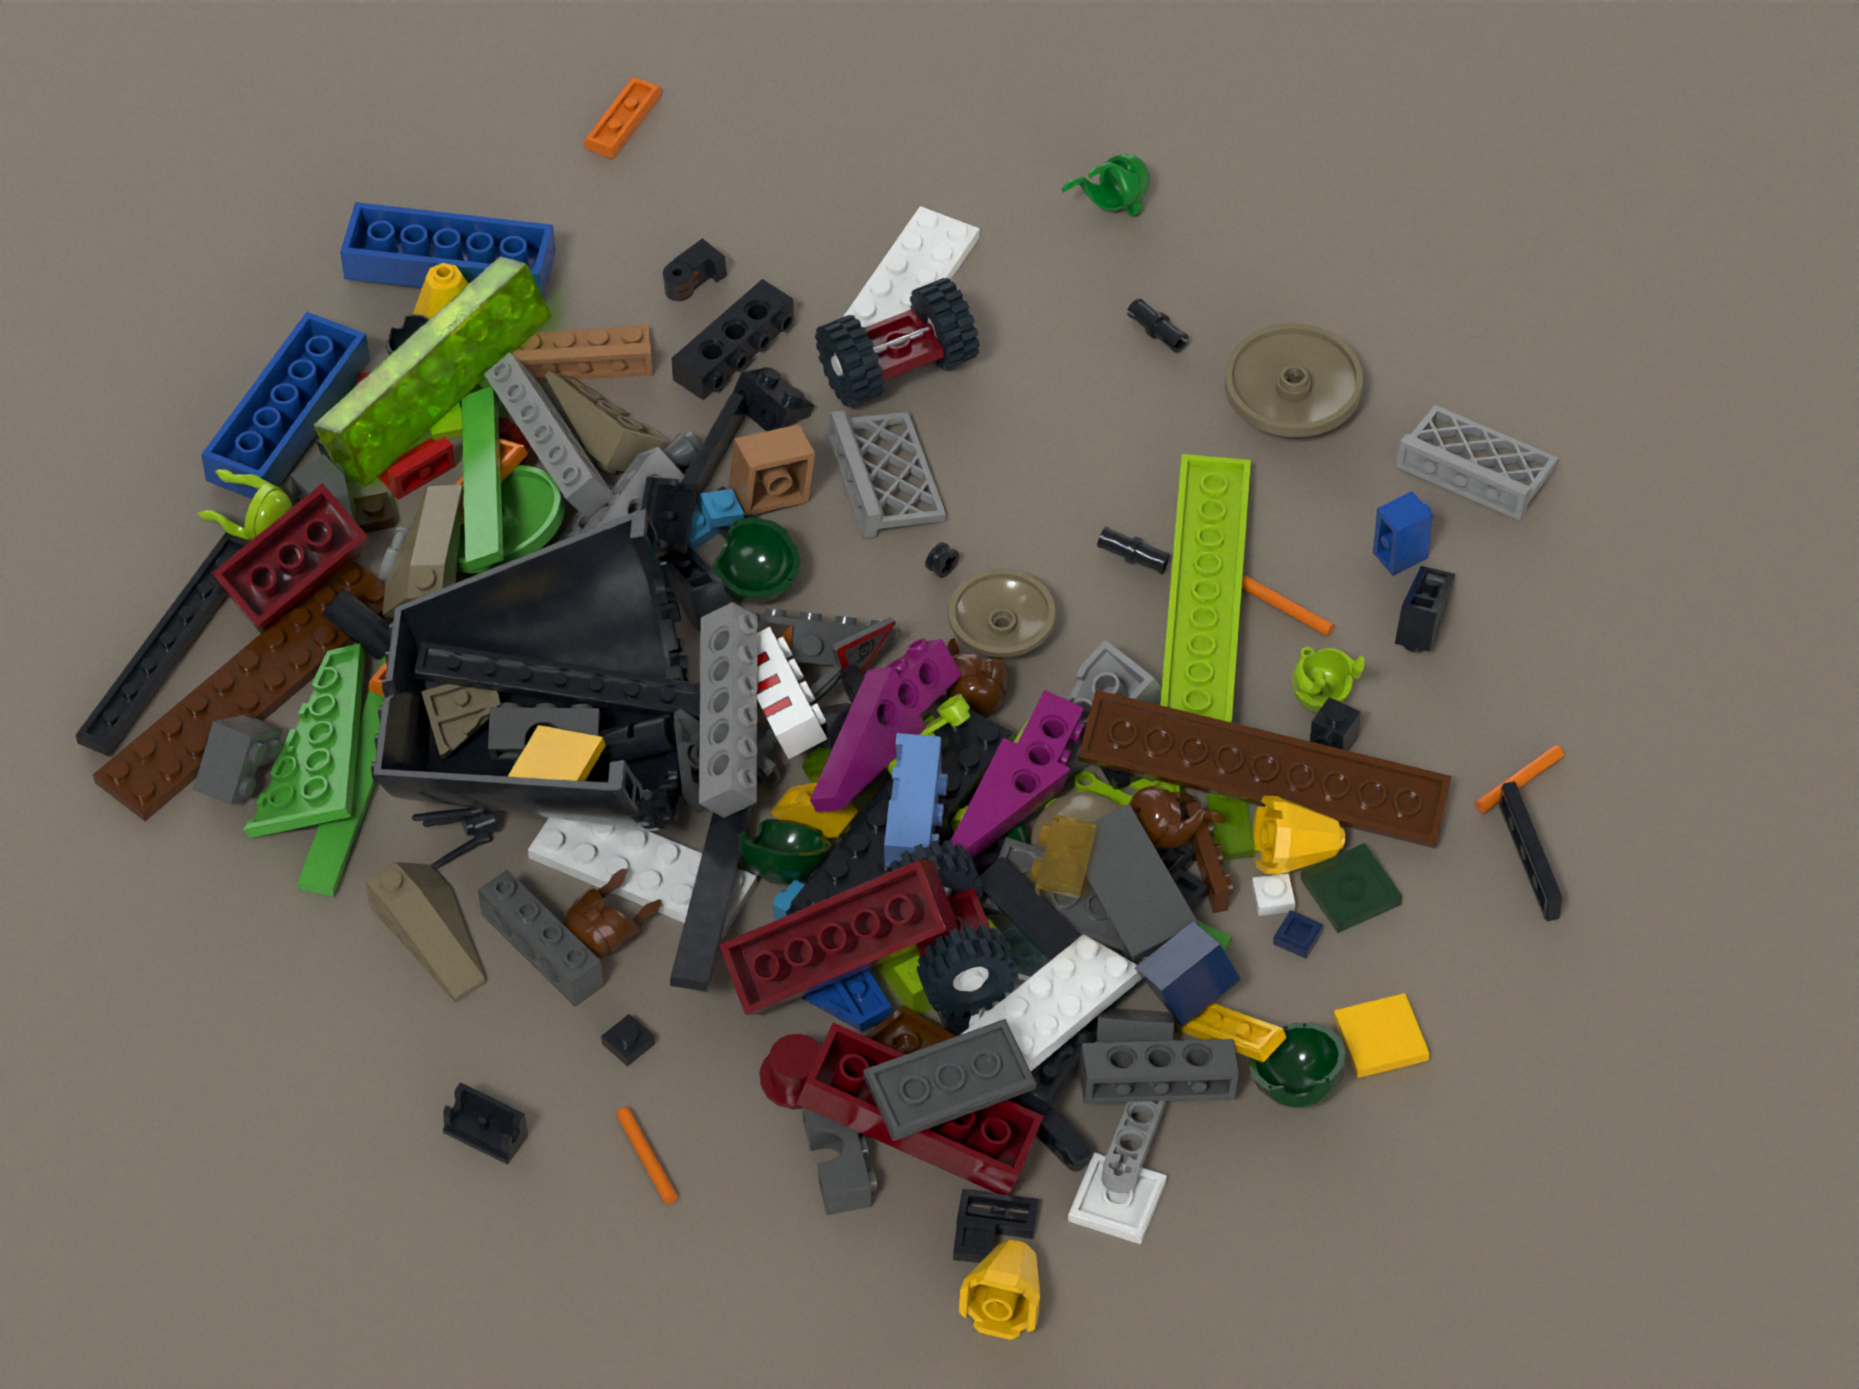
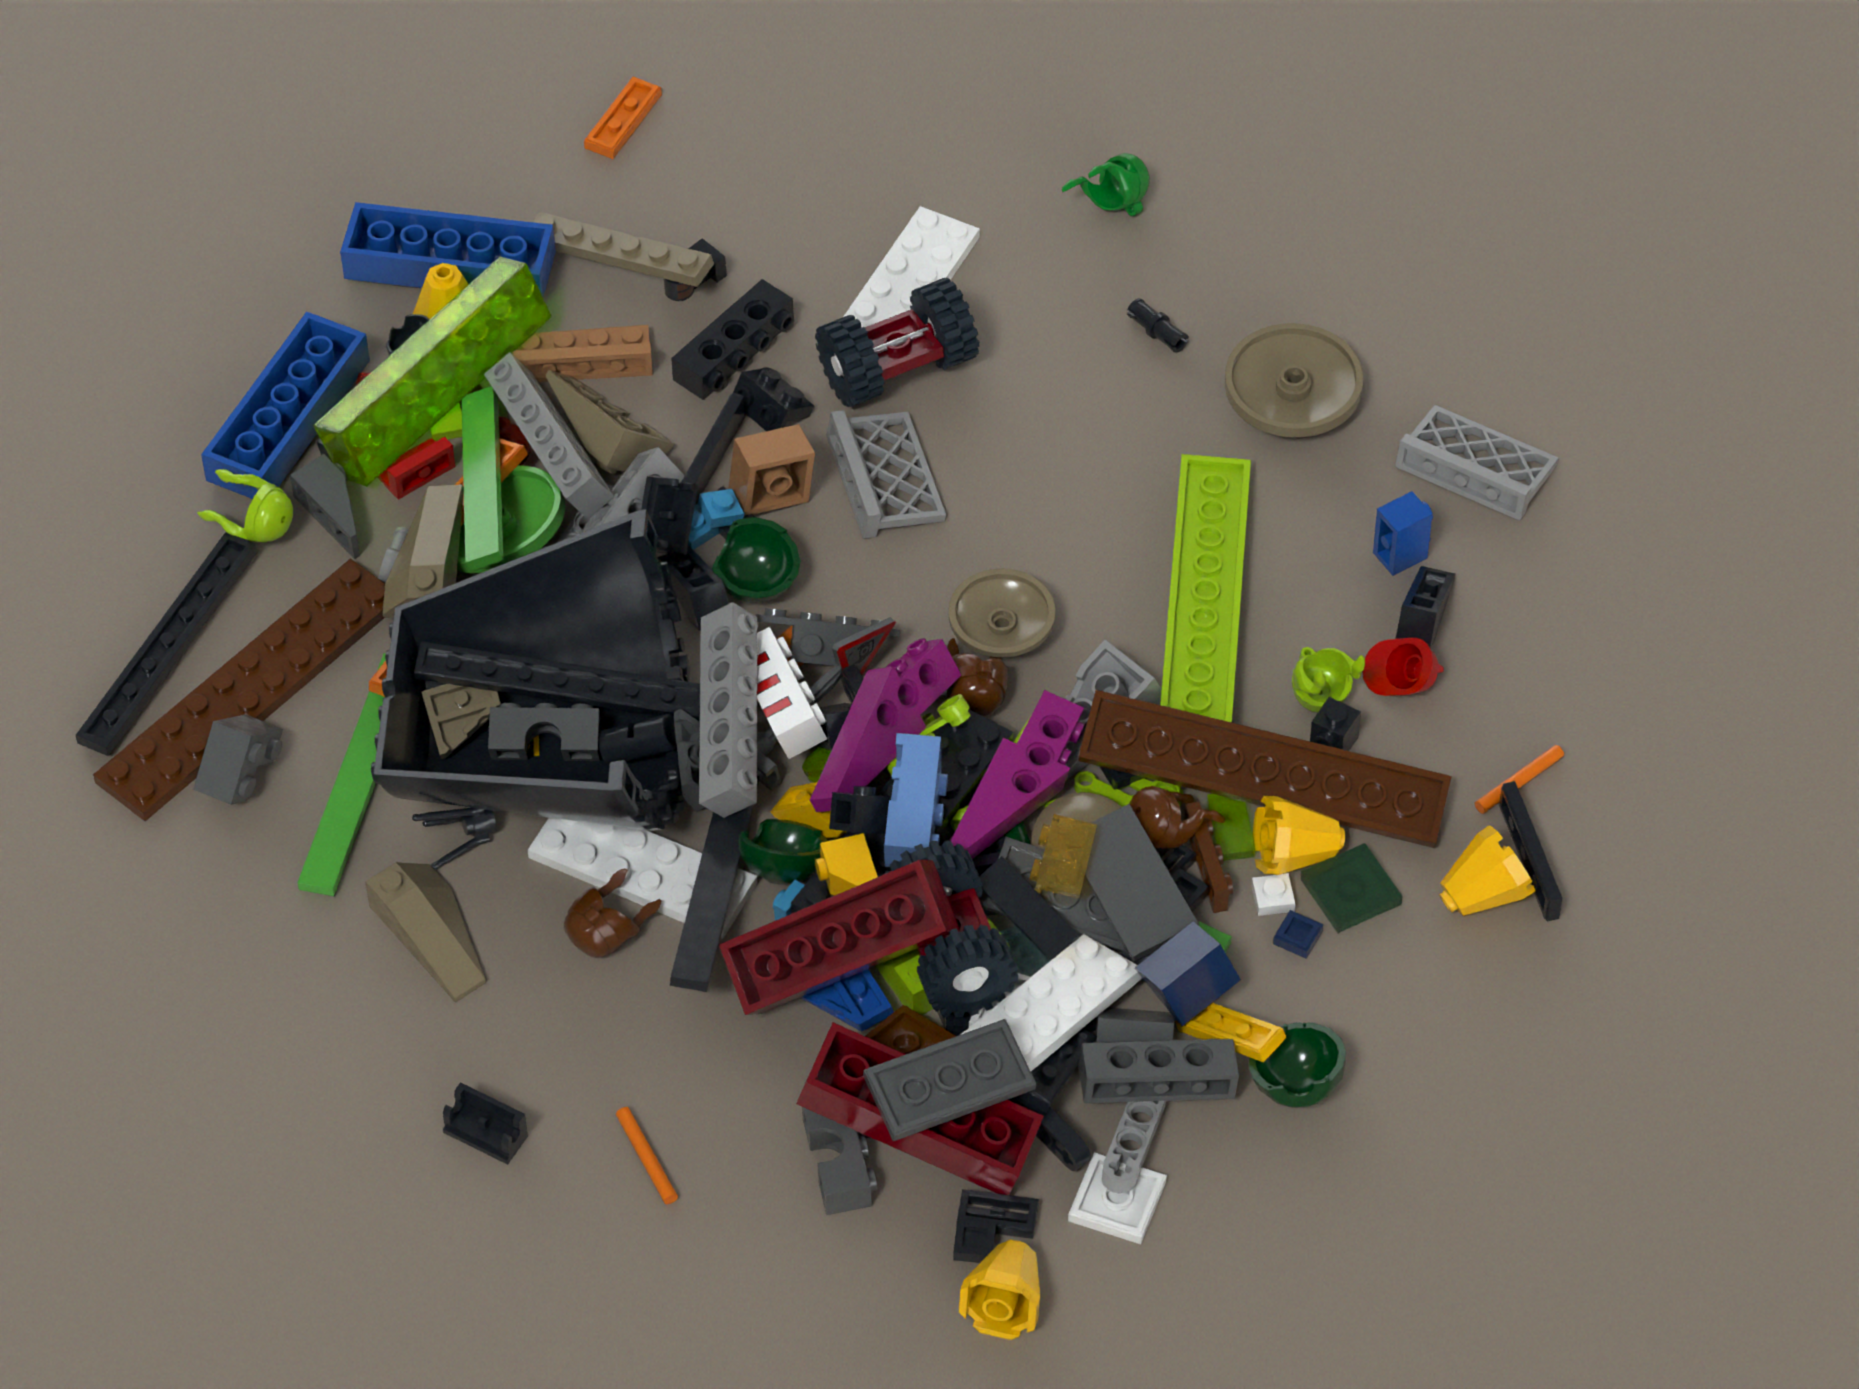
dark red brick [212,483,371,634] -> none
bright green wing [244,643,366,839] -> none
black pin [321,588,391,660] -> none
dark brown plate [353,492,395,533] -> none
dark grey brick [478,870,604,1007] -> none
yellow tile [508,725,605,781] -> none
black plate [601,1014,655,1067] -> none
dark grey cone [662,430,702,469] -> none
dark red piece [759,1034,821,1110] -> none
black bush [925,542,959,578] -> none
black pin [1097,526,1170,574] -> none
orange bar [1242,575,1335,637] -> none
yellow tile [1333,993,1430,1079] -> none
none -> dark tan plate [533,212,714,287]
none -> yellow slope [815,833,878,896]
none -> black brick [829,786,890,833]
none -> red piece [1362,637,1444,696]
none -> yellow cone [1439,825,1536,916]

